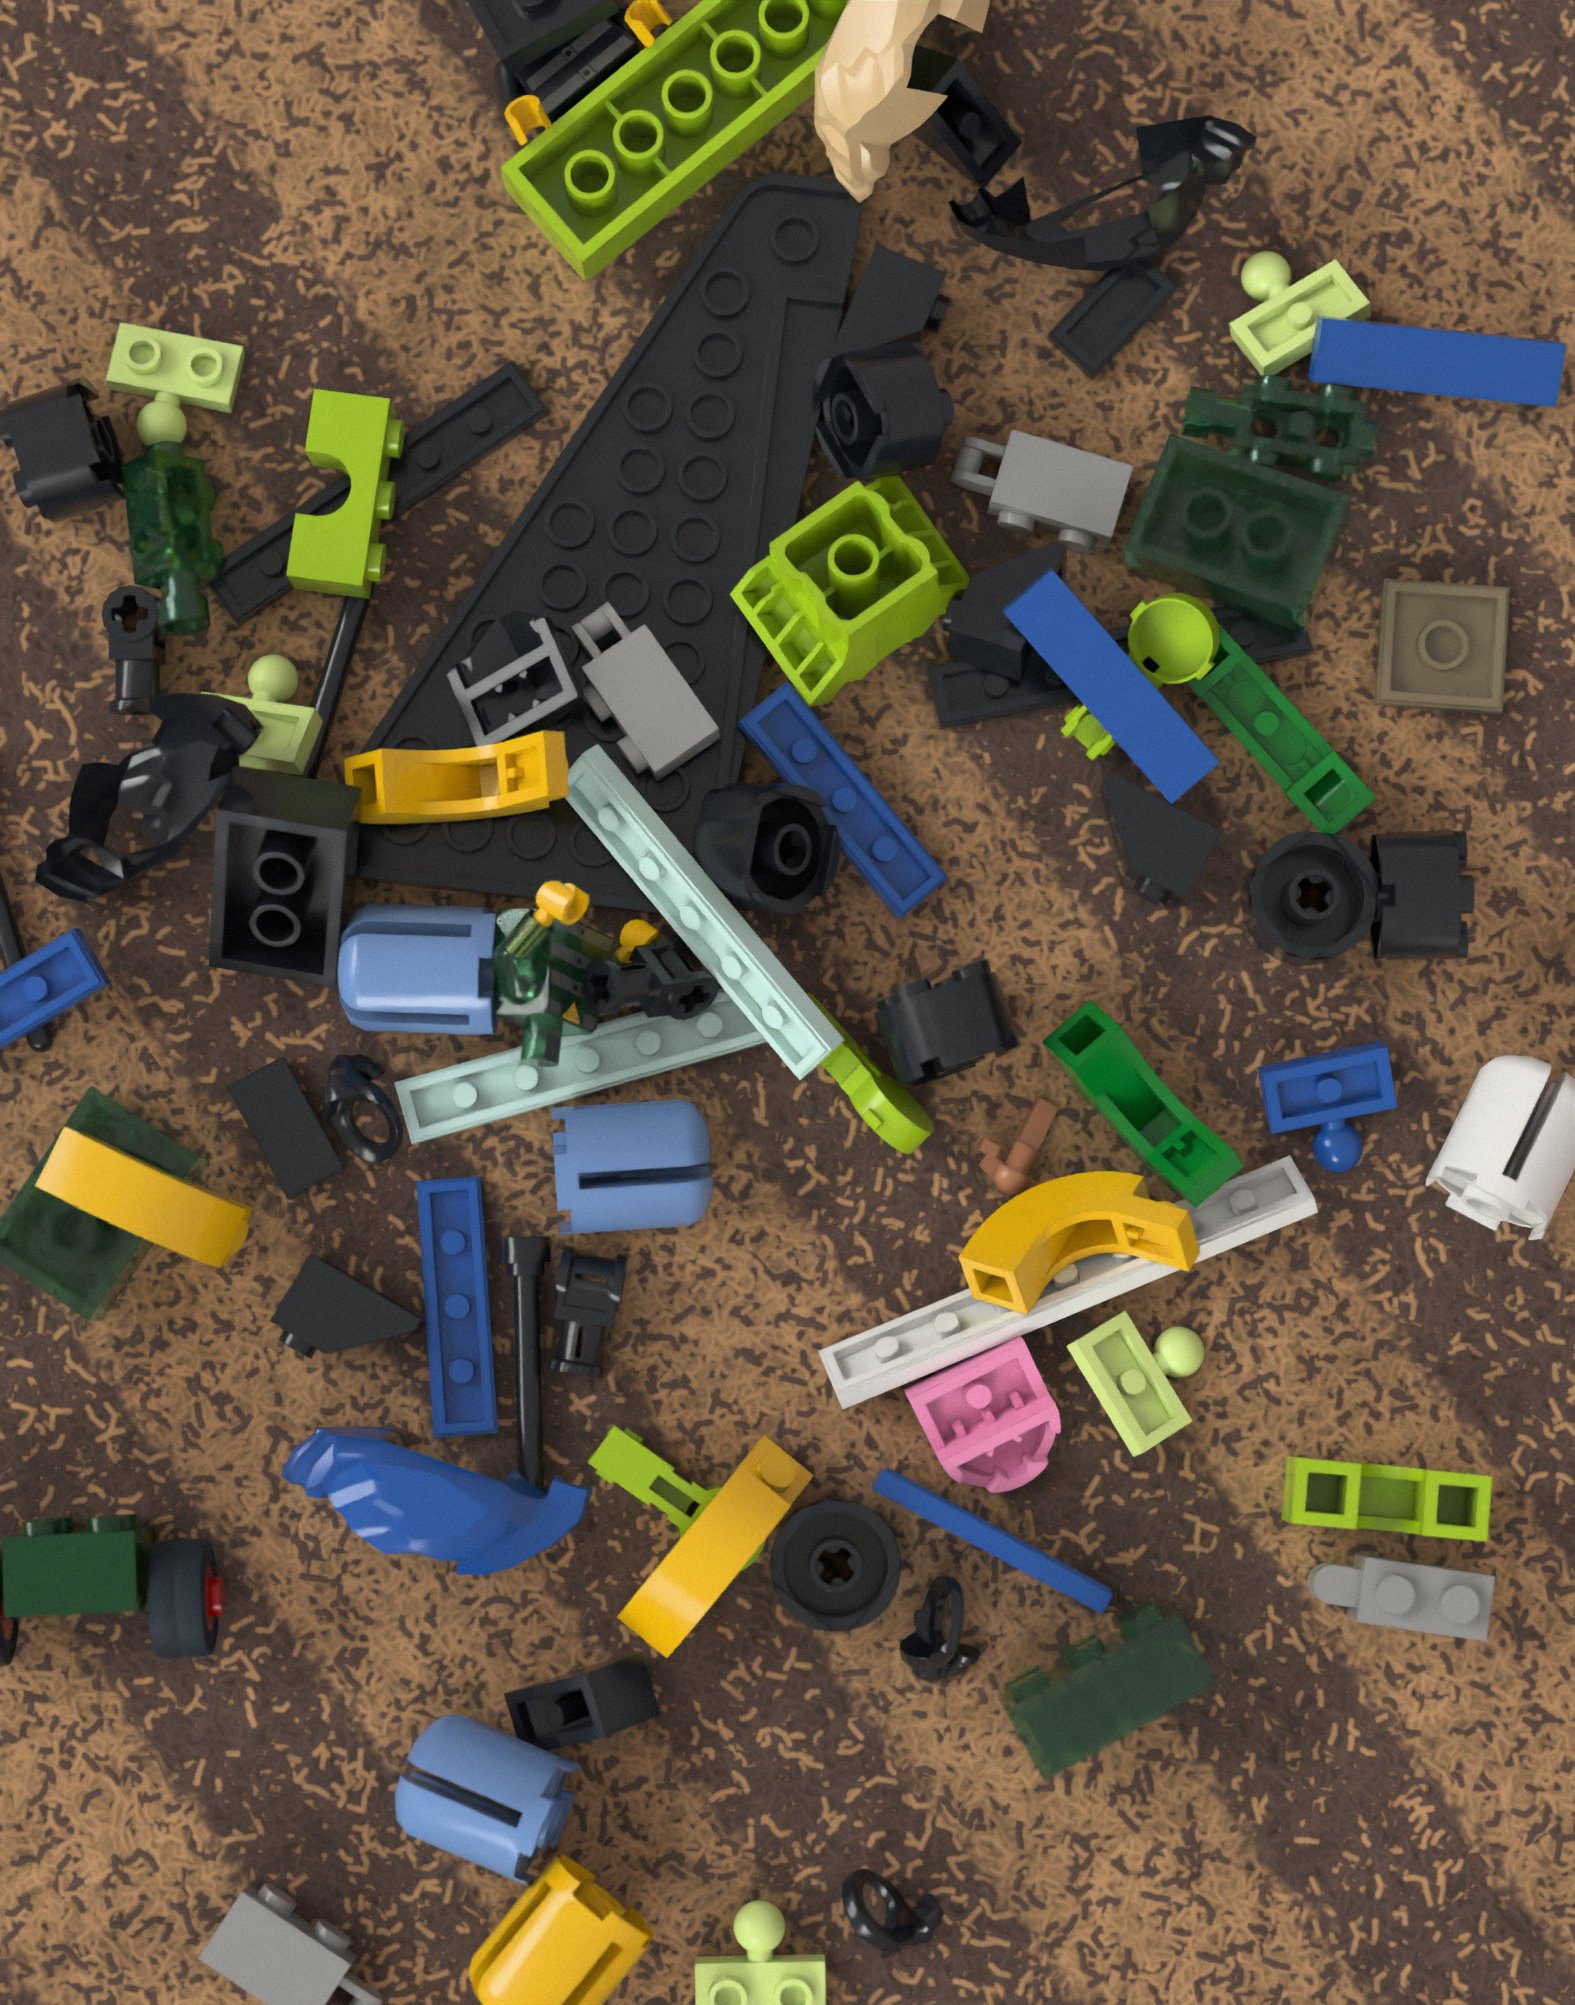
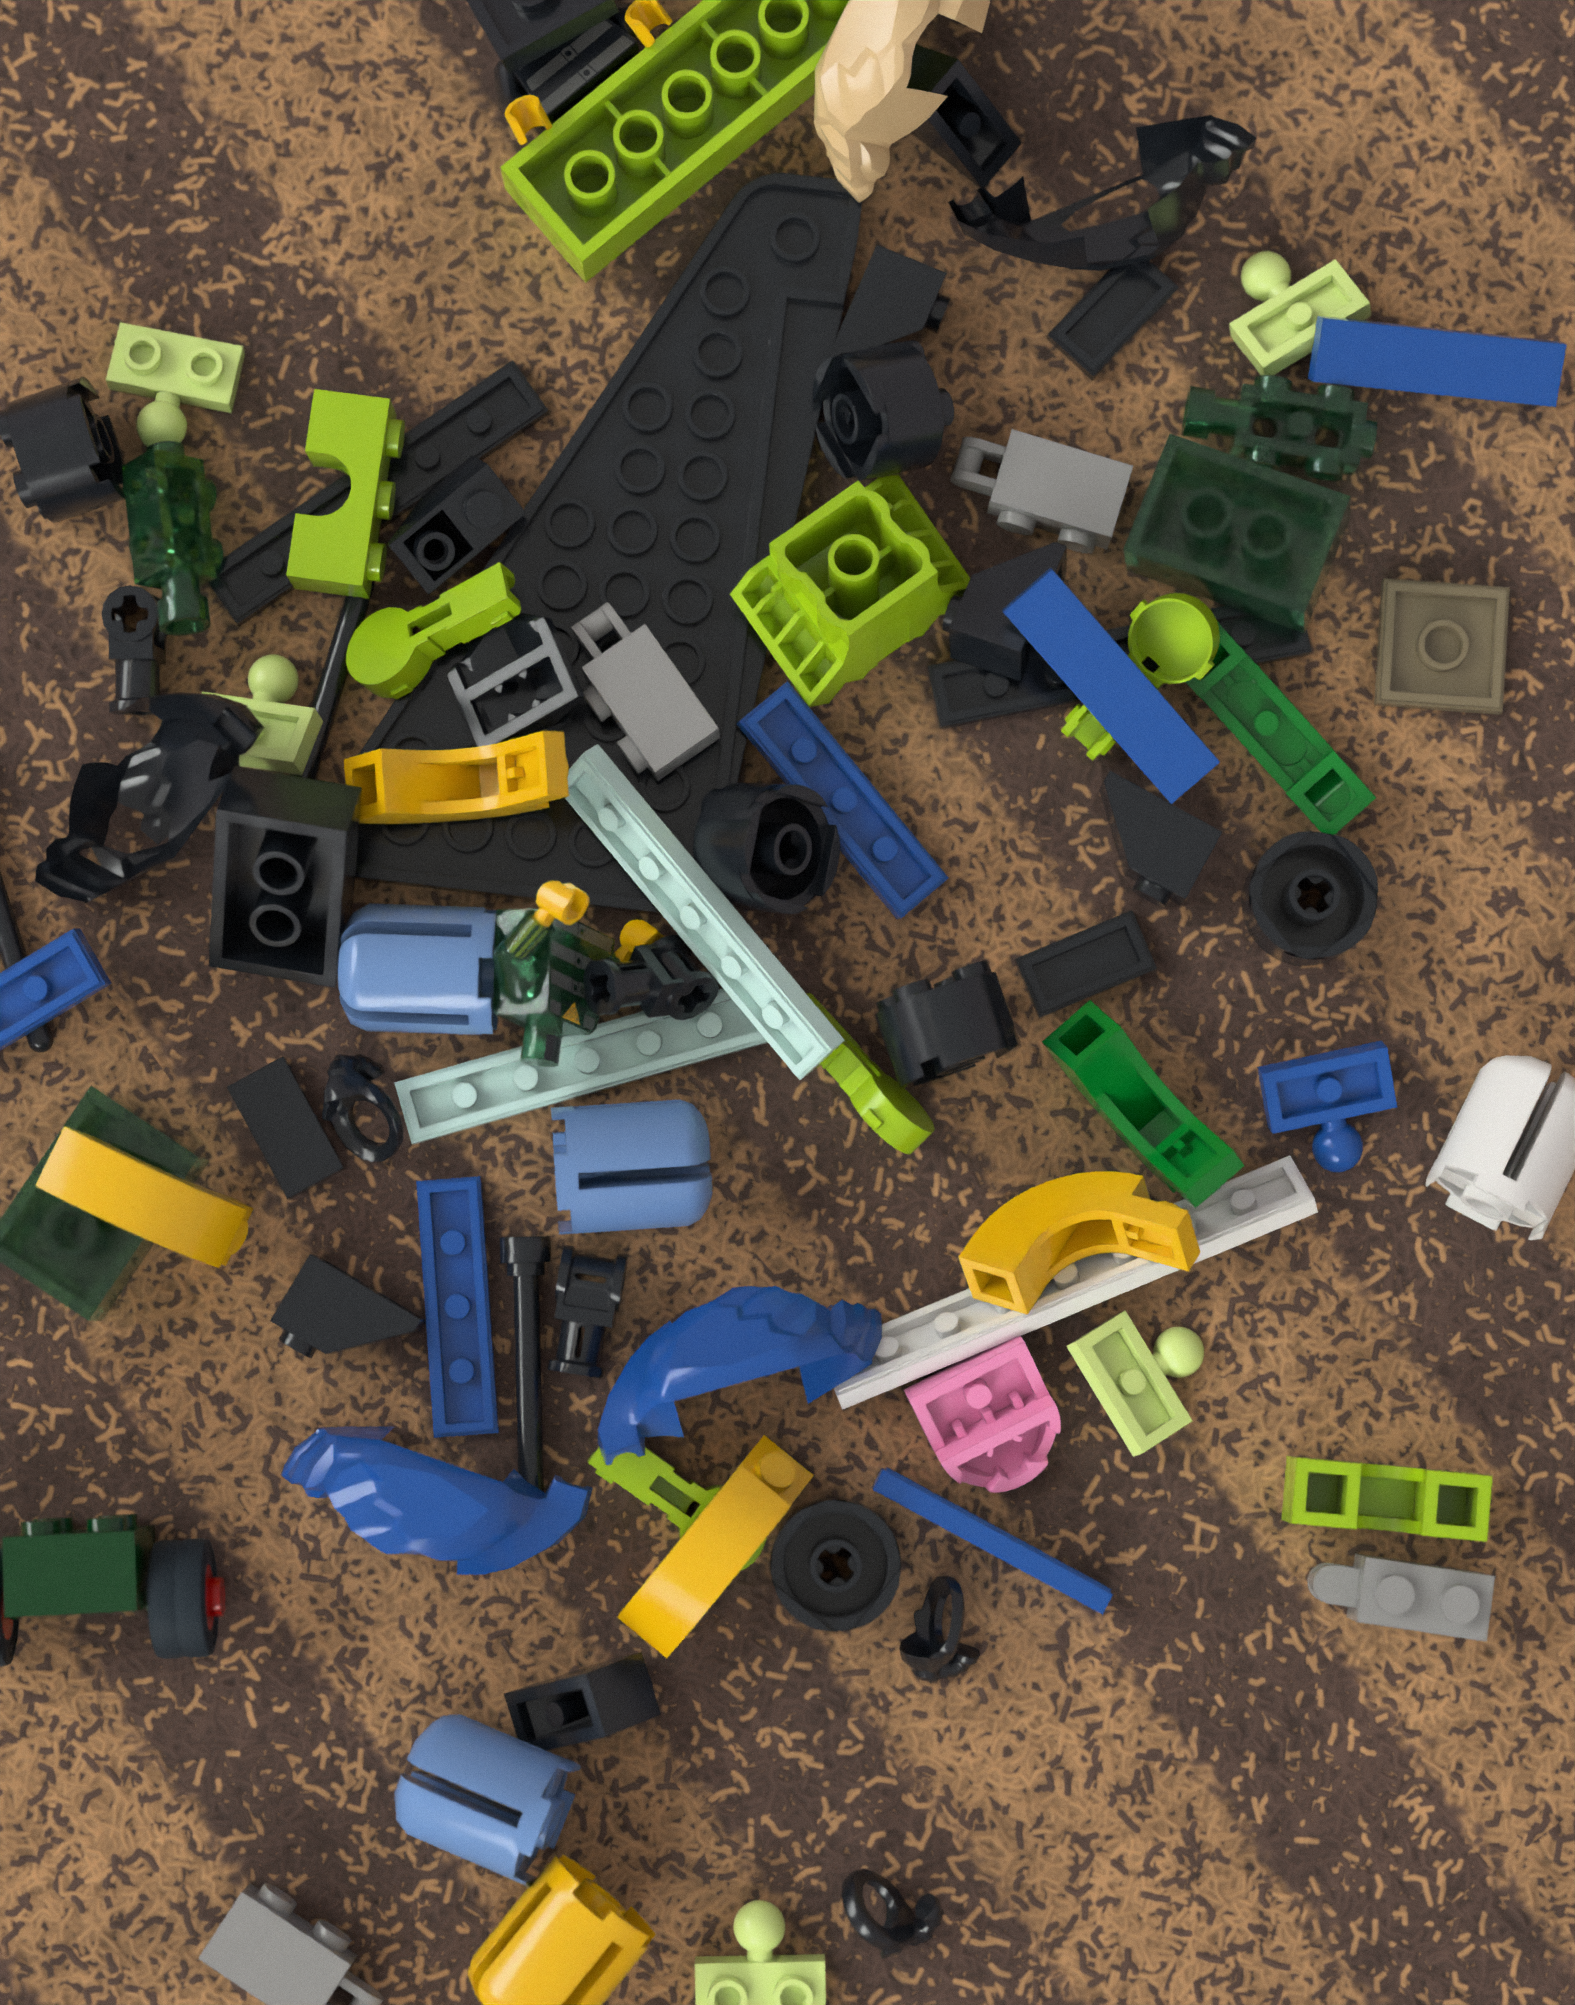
nougat piece [976,1097,1059,1195] -> none
clear green brick [998,1601,1218,1781] -> none
black brick [1368,830,1475,960] -> none
none -> lime piece [346,562,521,700]
none -> black slope [387,455,526,594]
none -> blue animal [598,1286,882,1466]
none -> black tile [1014,910,1157,1018]

